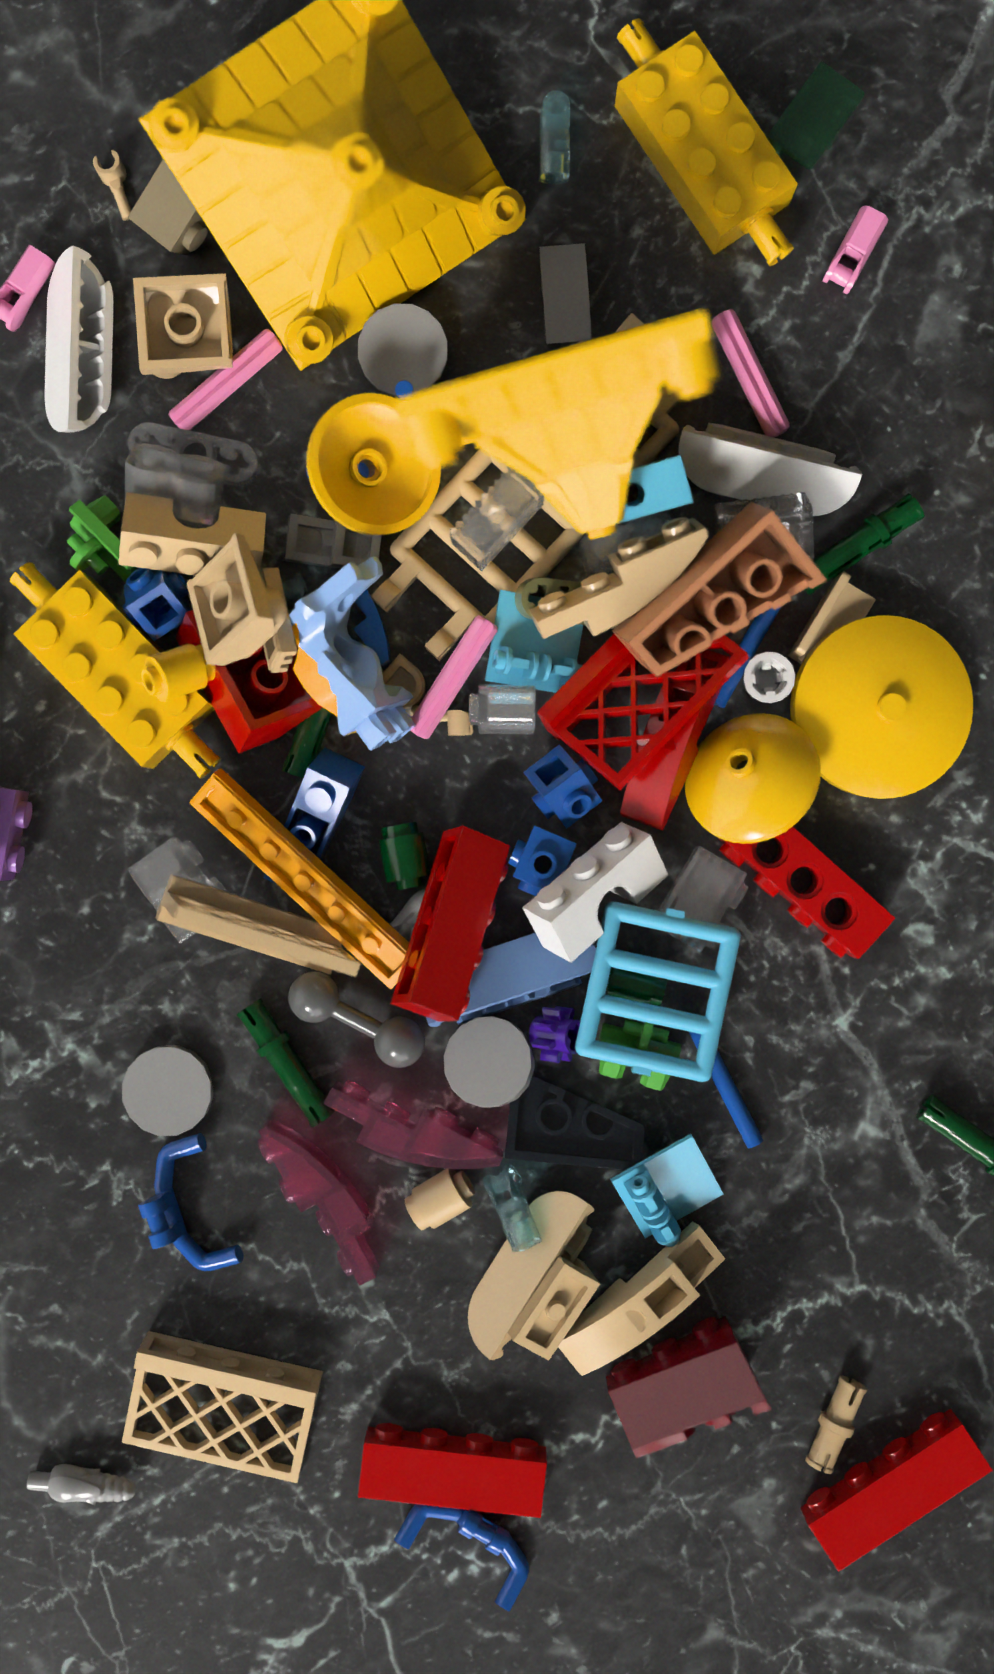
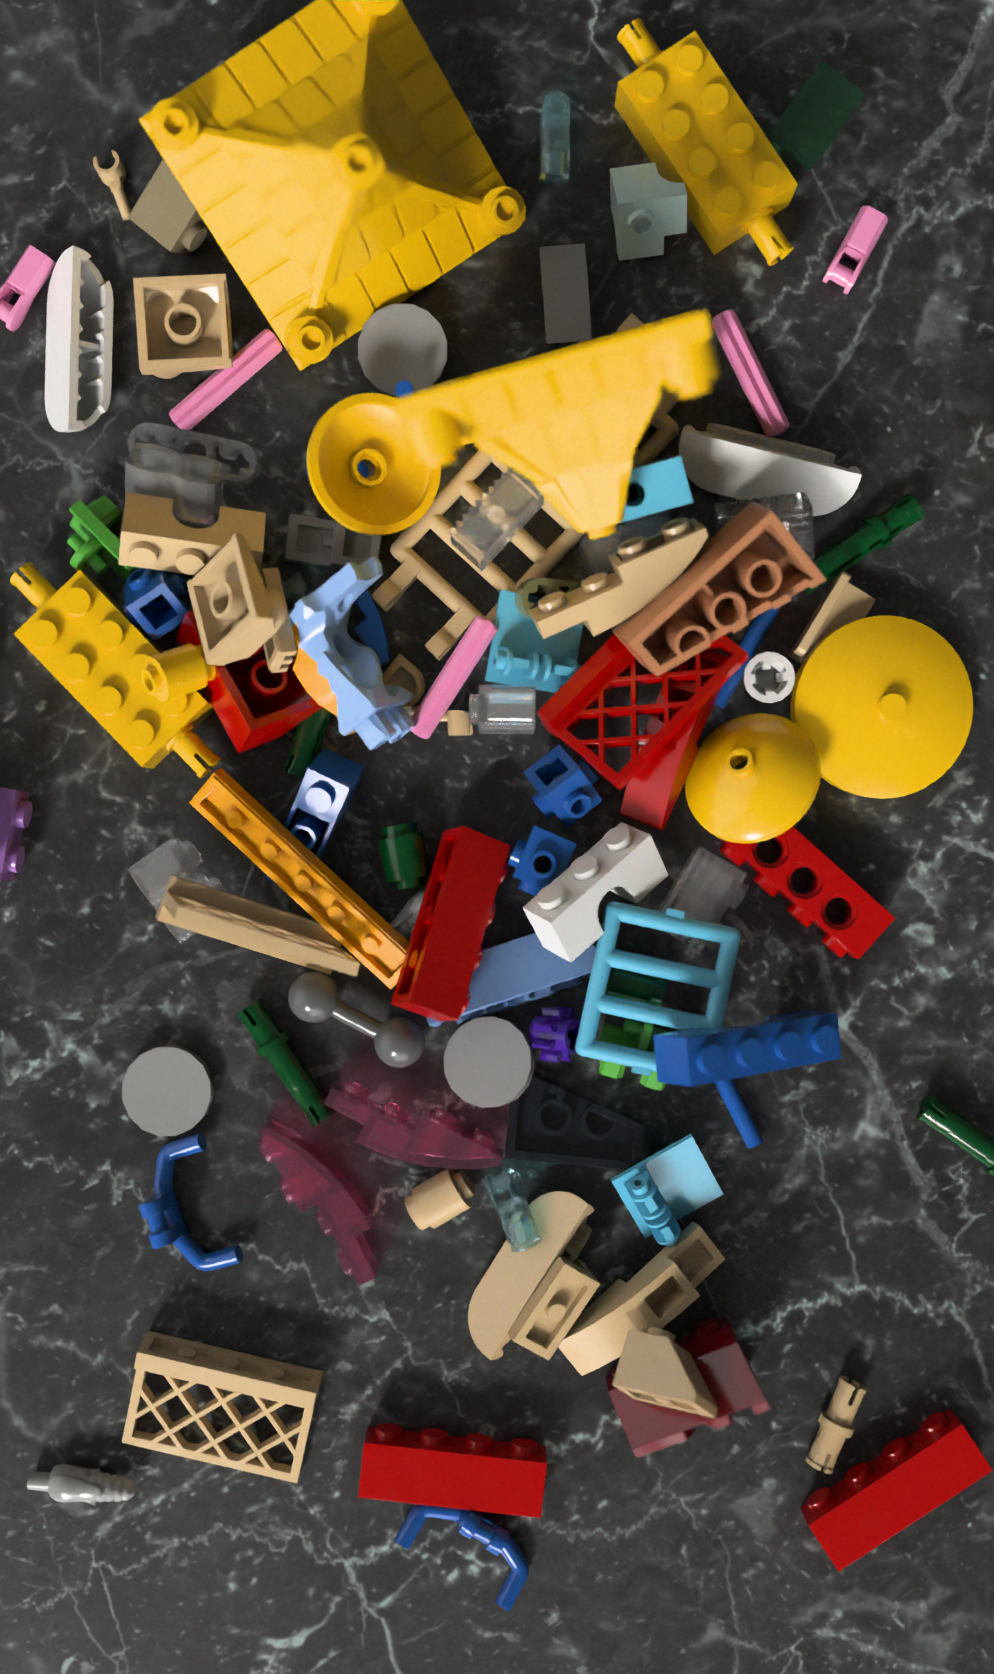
none -> light aqua brick [610,162,687,261]
none -> tan slope [612,1327,718,1418]
none -> blue arch [653,1010,842,1087]

